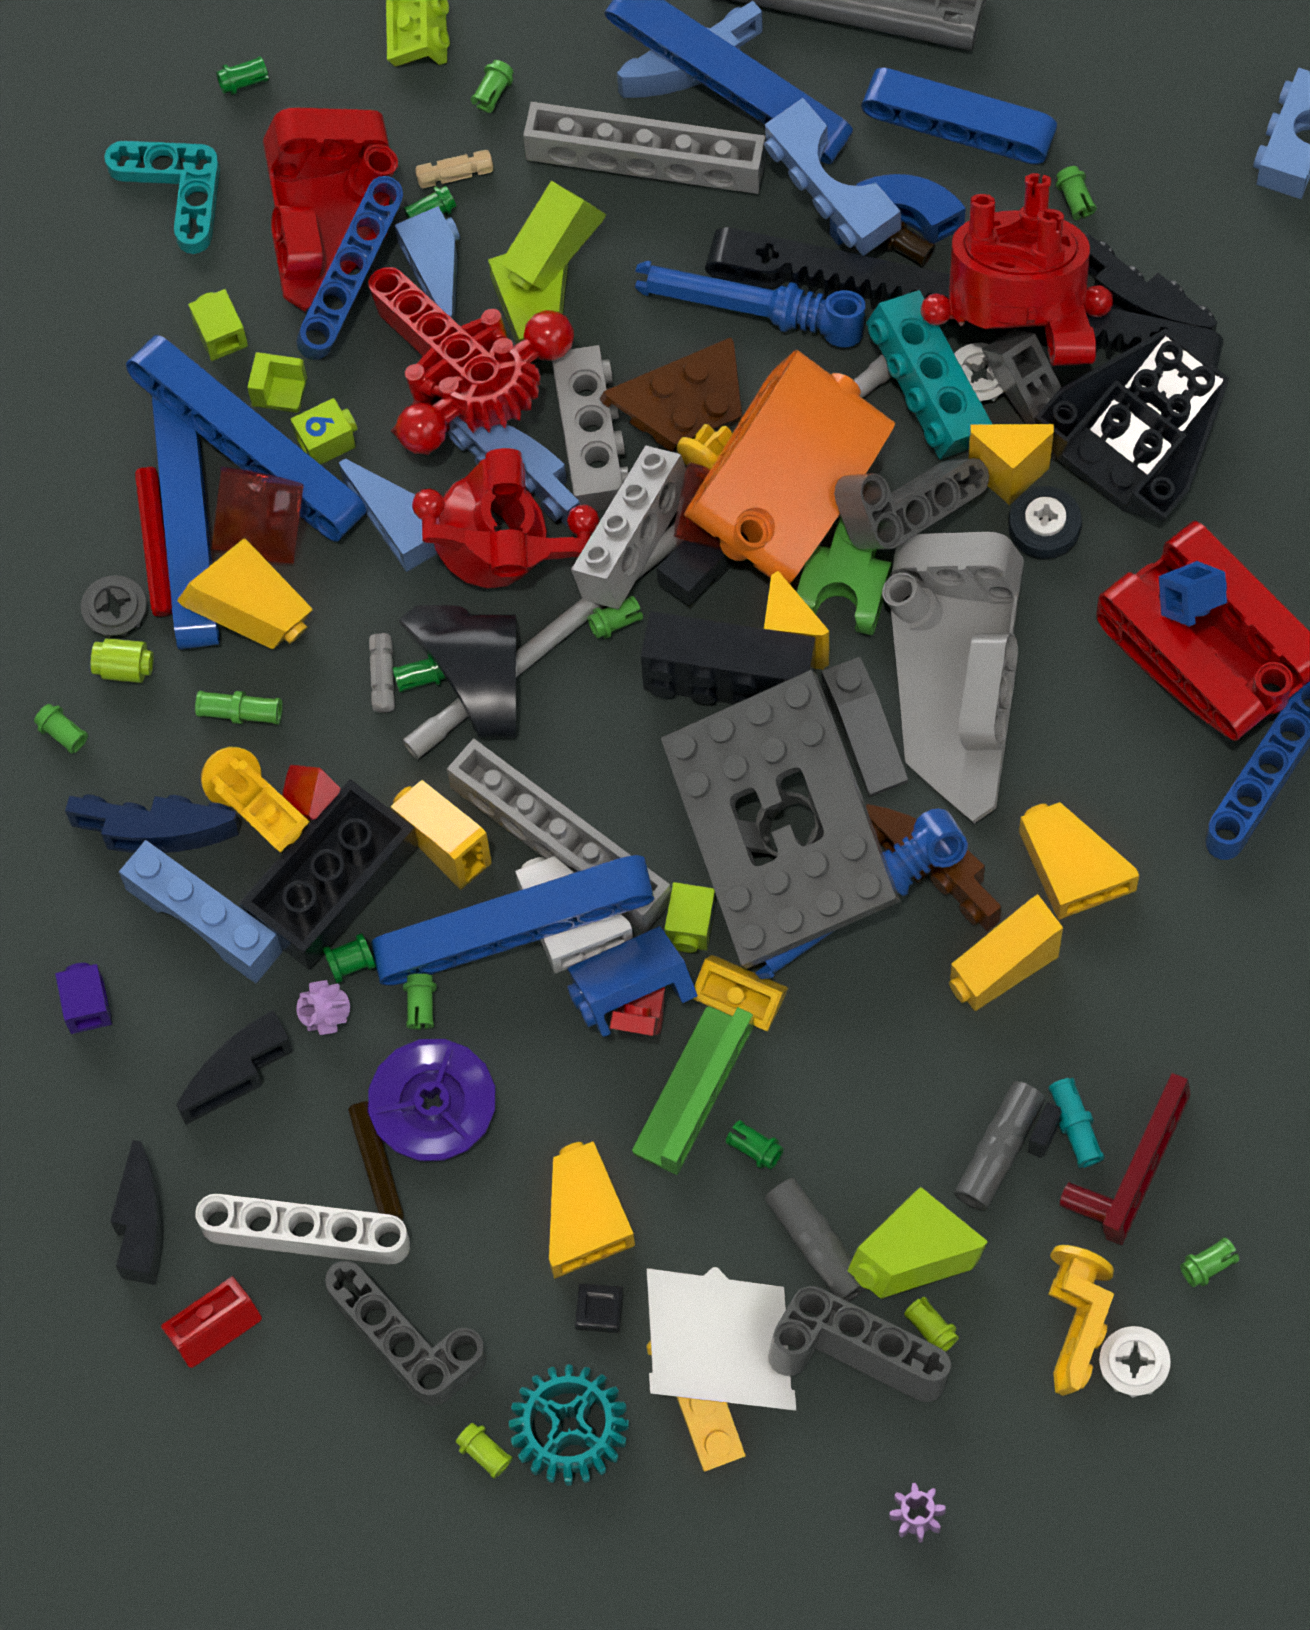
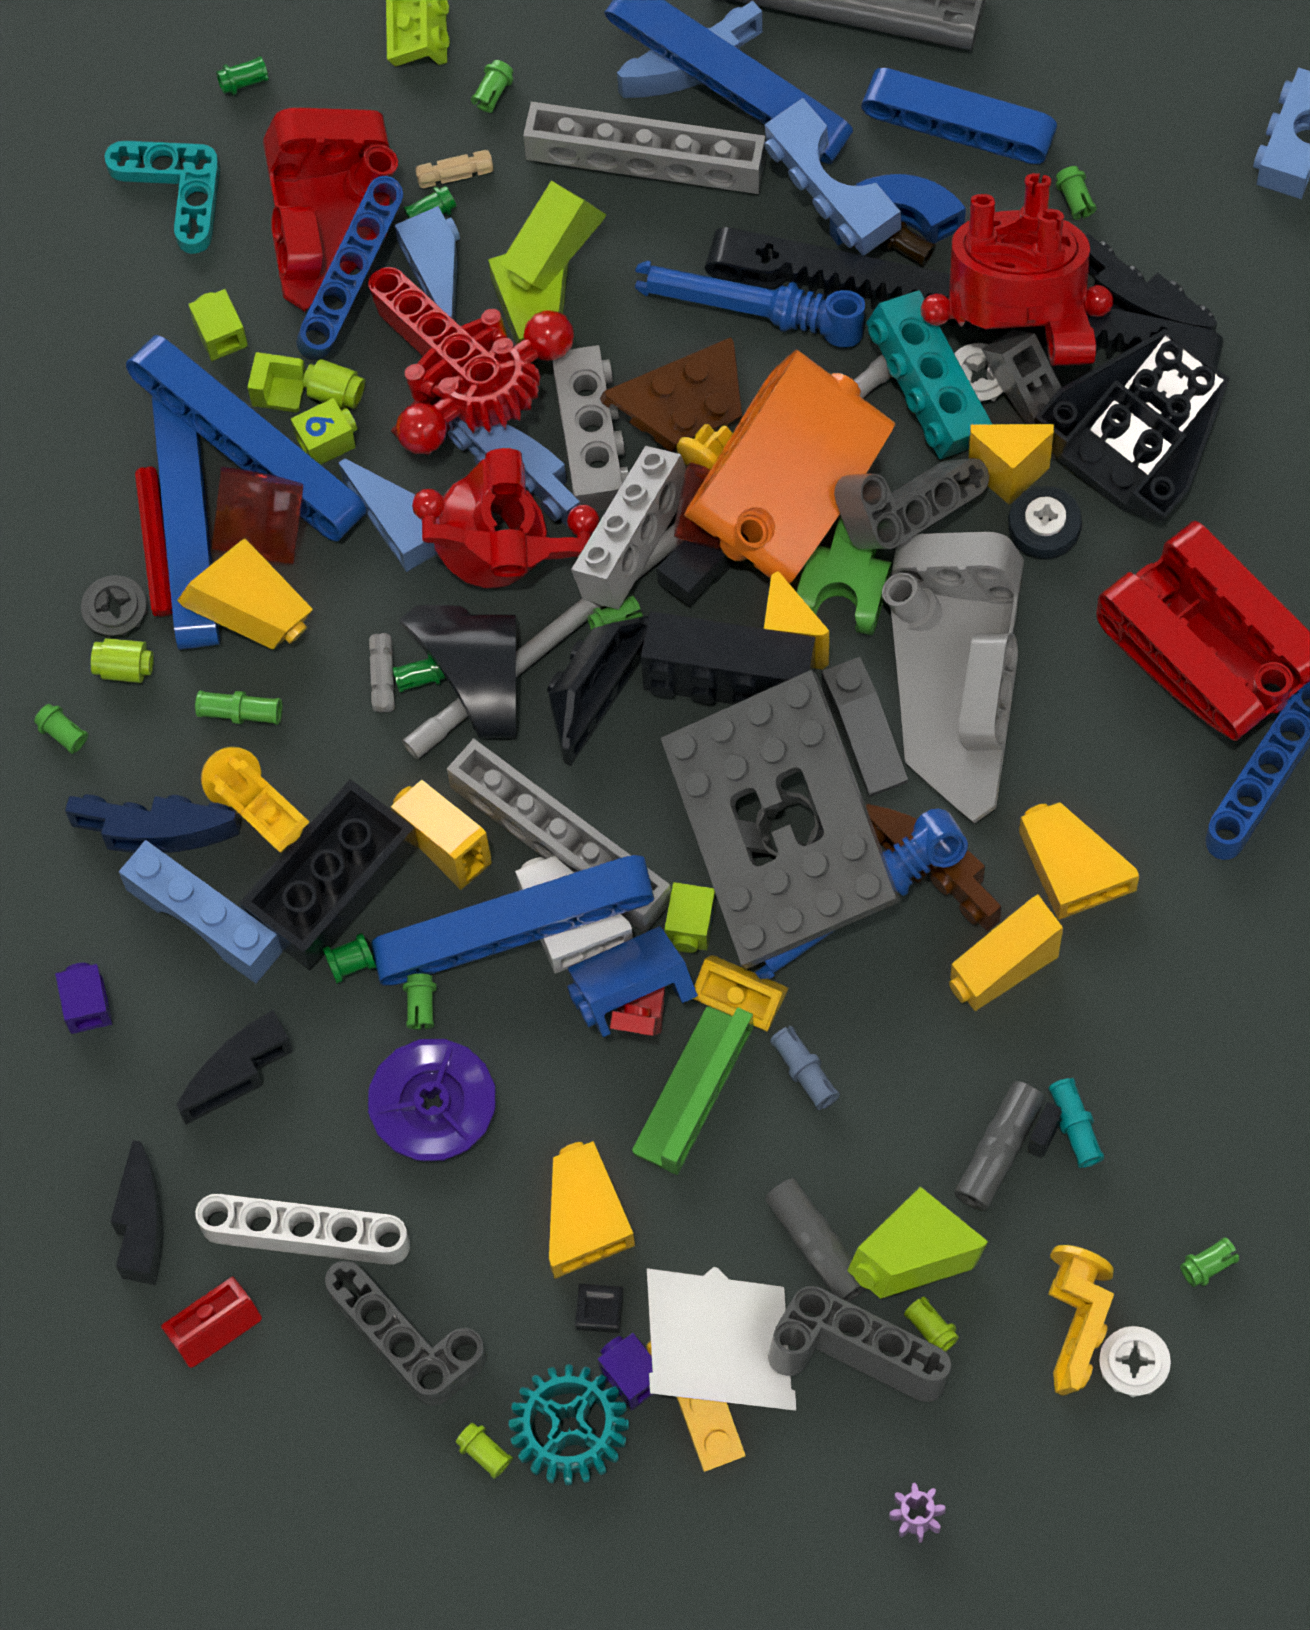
red slope [282,765,341,820] -> none
lavender gear [296,980,350,1035] -> none
dark brown axle [348,1101,404,1220] -> none
green pin [726,1120,784,1170] -> none
dark red piece [1060,1073,1191,1246] -> none
blue brick [1159,561,1227,626] -> none
none -> lime brick [302,359,366,410]
none -> black wedge [547,616,649,766]
none -> dark purple brick [598,1333,653,1411]
none -> sand blue pin [770,1026,840,1110]

